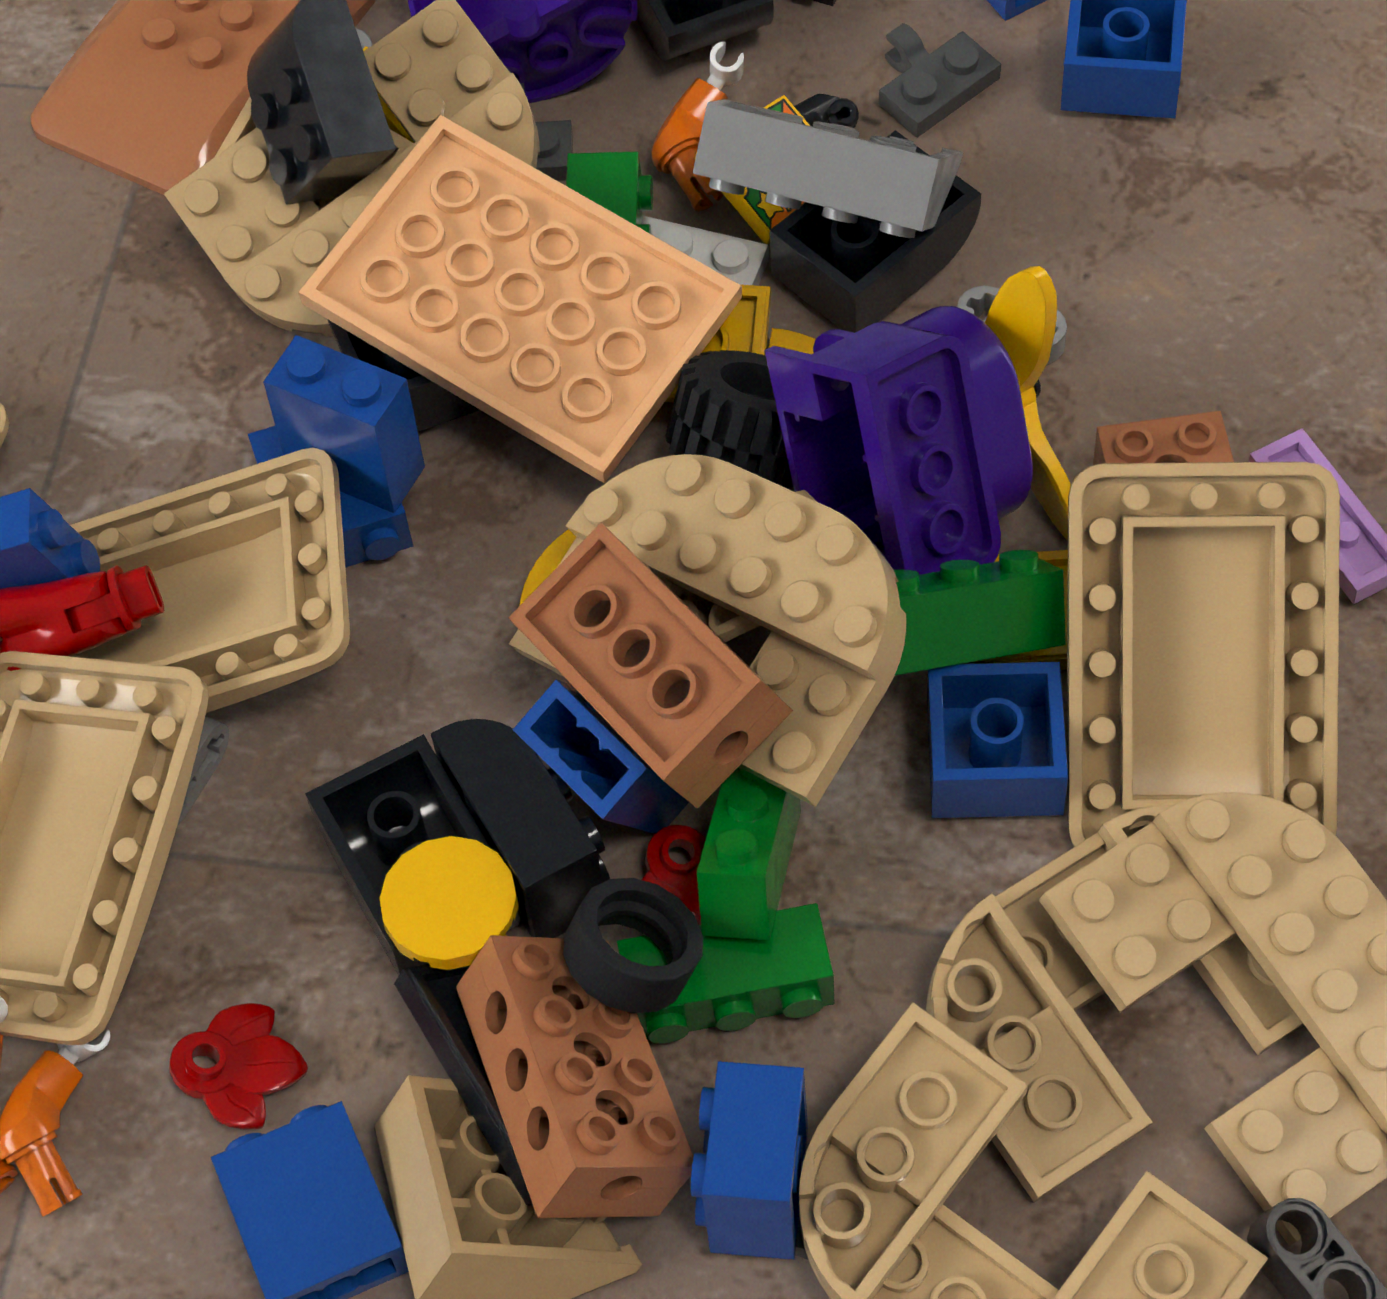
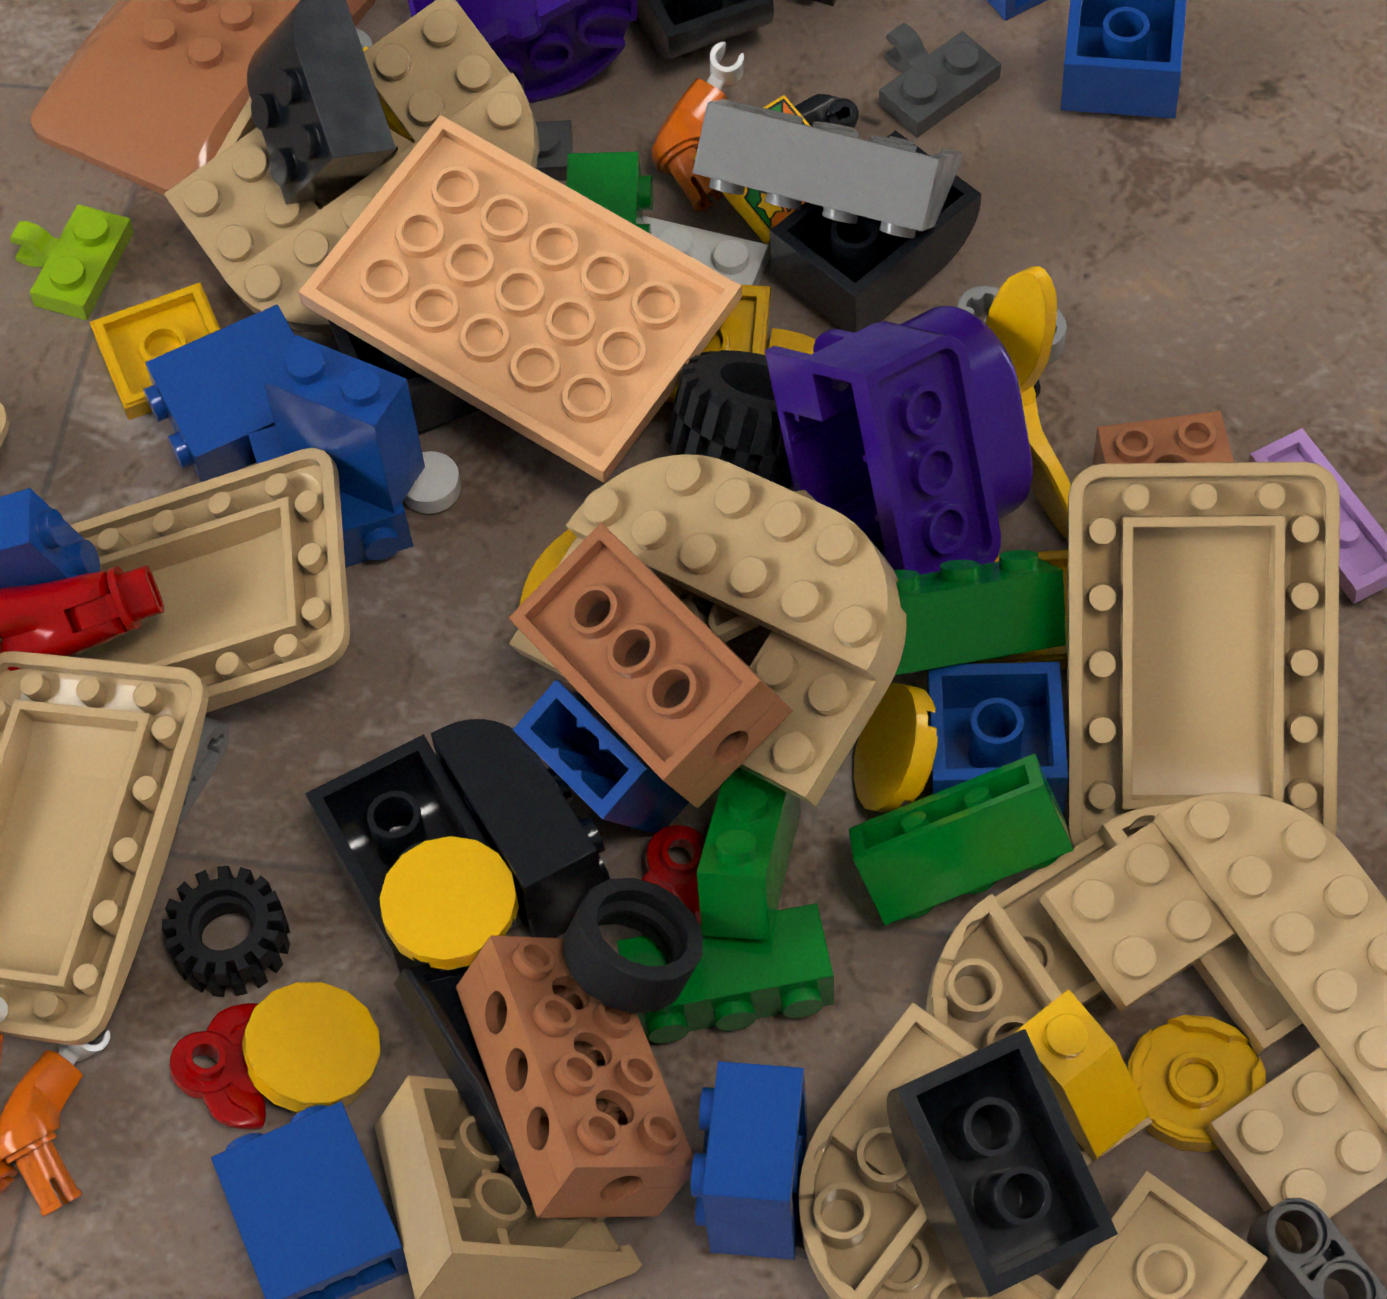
none -> lime plate [9,204,134,321]
none -> yellow tile [89,282,220,420]
none -> blue brick [143,304,295,482]
none -> black tyre [162,866,290,997]
none -> yellow tile [242,982,381,1113]
none -> white tile [403,451,461,514]
none -> green brick [848,753,1074,925]
none -> yellow tile [853,683,938,813]
none -> black brick [887,1029,1118,1298]
none -> yellow slope [1015,989,1149,1162]
none -> yellow tile [1127,1015,1266,1152]

